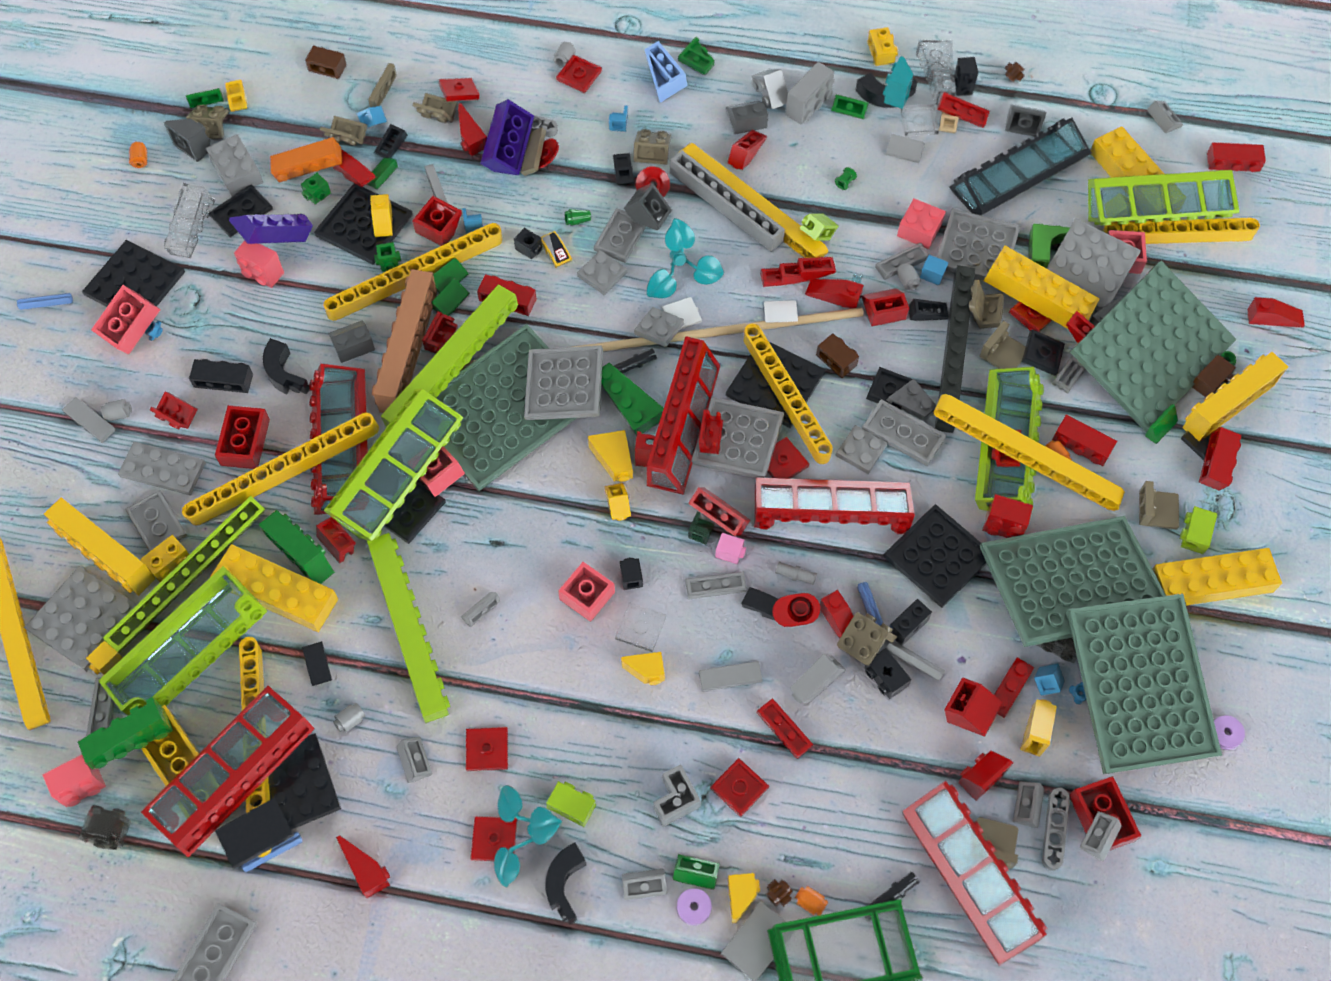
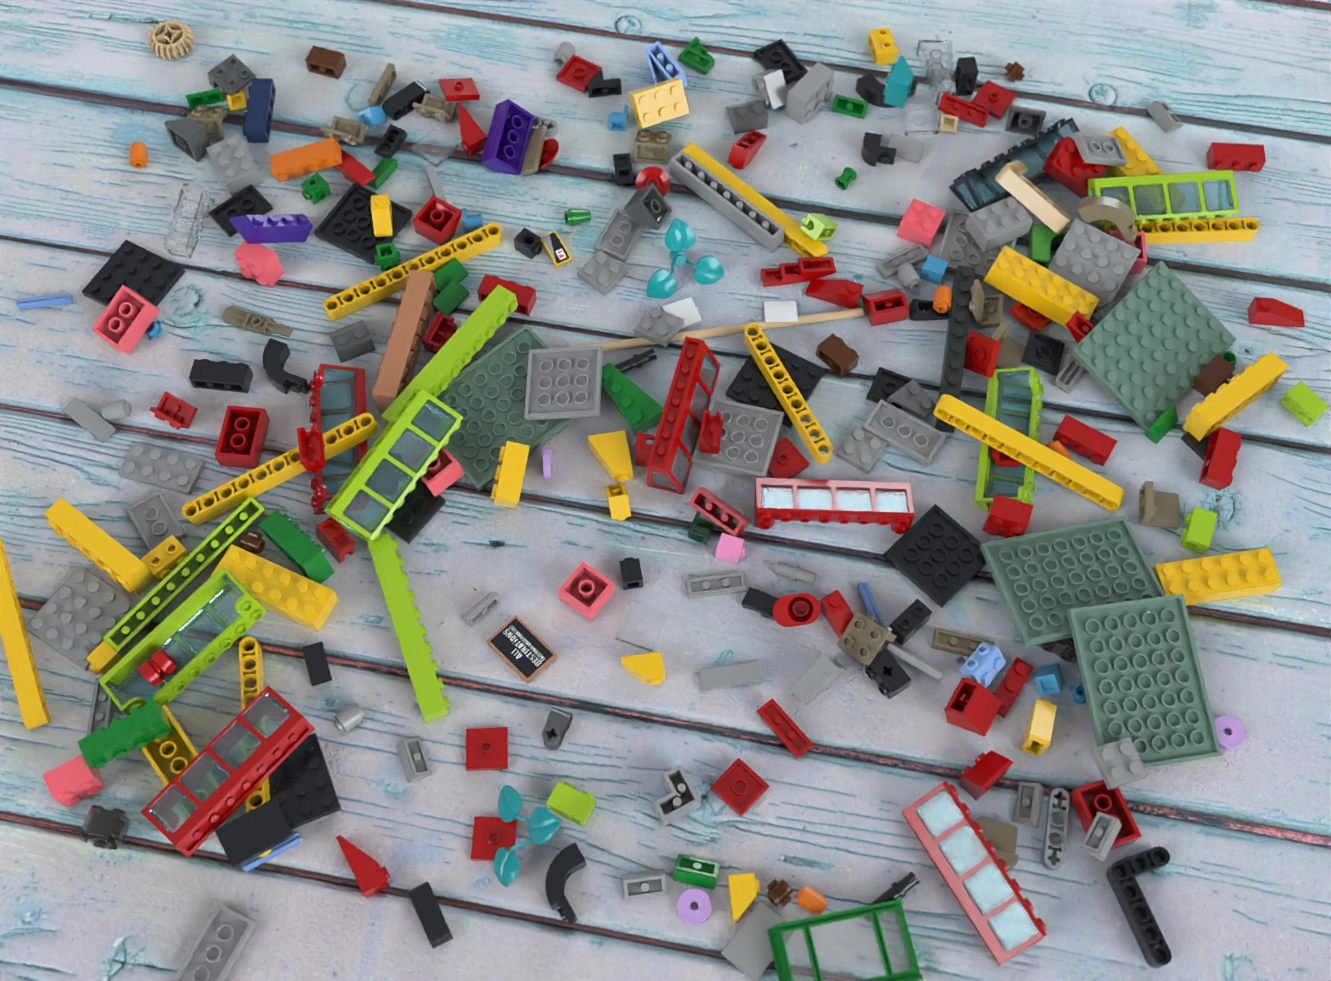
none -> red wheel [137,648,178,687]
none -> tan gear [148,19,194,60]
none -> dark grey bracket [208,54,256,96]
none -> dark tan piece [222,306,293,338]
none -> reddish brown gear [240,531,265,555]
none -> dark blue brick [243,78,276,143]
none -> red hinge [297,426,326,471]
none -> black beam [382,81,431,121]
none -> black beam [408,881,453,949]
none -> clear tile [411,126,459,168]
none -> black tile [486,615,557,684]
none -> yellow brick [491,441,530,509]
none -> dark grey piece [542,707,573,750]
none -> lavender piece [543,448,553,479]
none -> black slope [588,70,622,98]
none -> yellow brick [628,78,689,128]
none -> black tile [754,39,808,85]
none -> black brick [861,132,897,167]
none -> dark tan tile [931,628,995,657]
none -> orange brick [933,286,953,313]
none -> light blue bracket [960,642,1006,688]
none -> red plate [964,332,1001,378]
none -> light grey brick [965,195,1033,253]
none -> red plate [971,80,1017,120]
none -> tan beam [995,160,1072,234]
none -> red brick [1042,136,1108,199]
none -> light grey tile [1072,132,1128,167]
none -> dark tan arch [1077,196,1138,244]
none -> light grey plate [1090,737,1148,790]
none -> black beam [1106,846,1172,968]
none -> lime brick [1279,381,1329,427]

